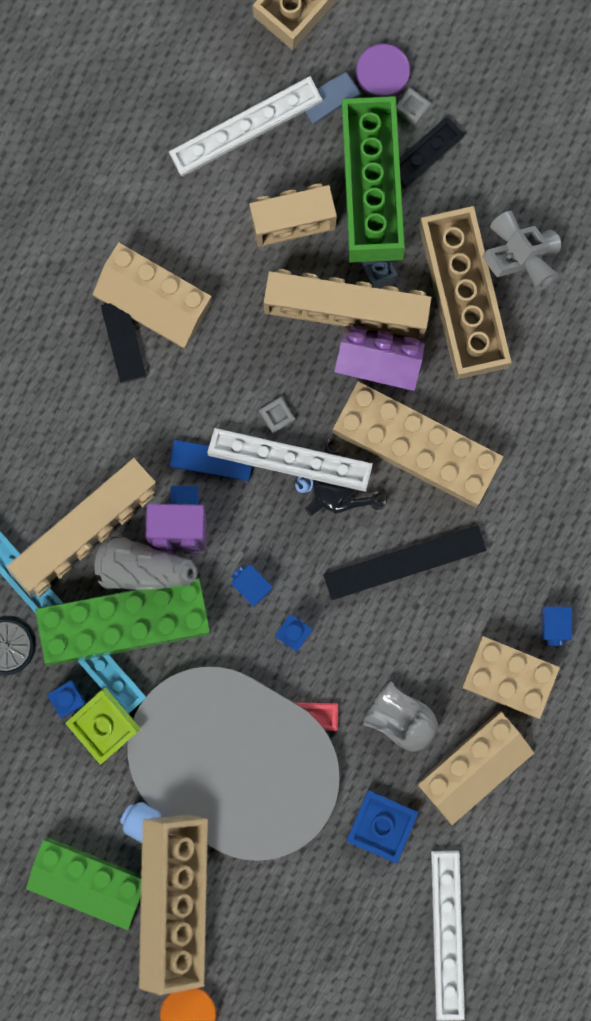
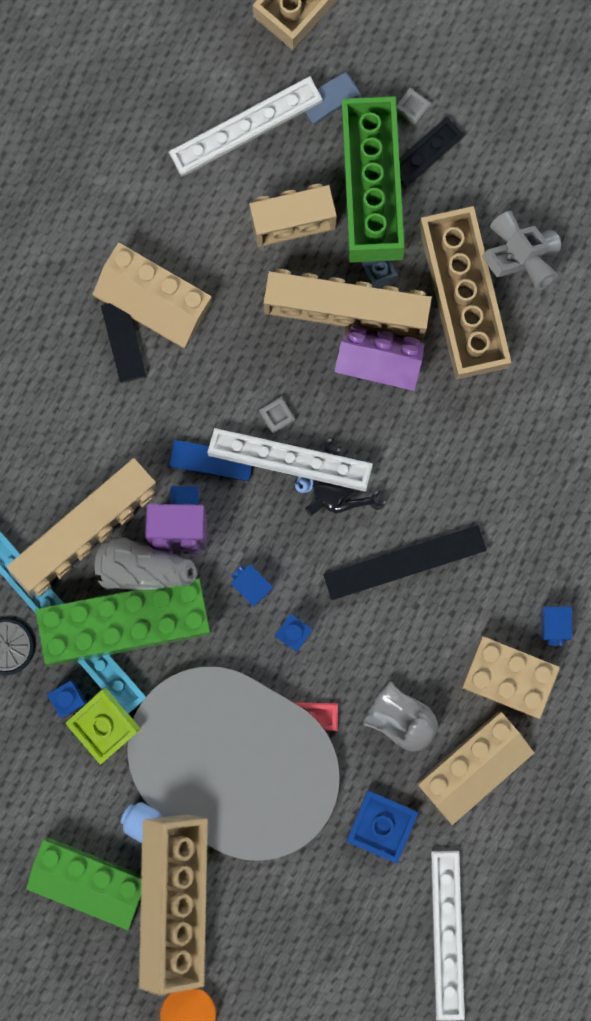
tan brick [332,381,503,508] -> none
medium lavender tile [356,44,410,97] -> none

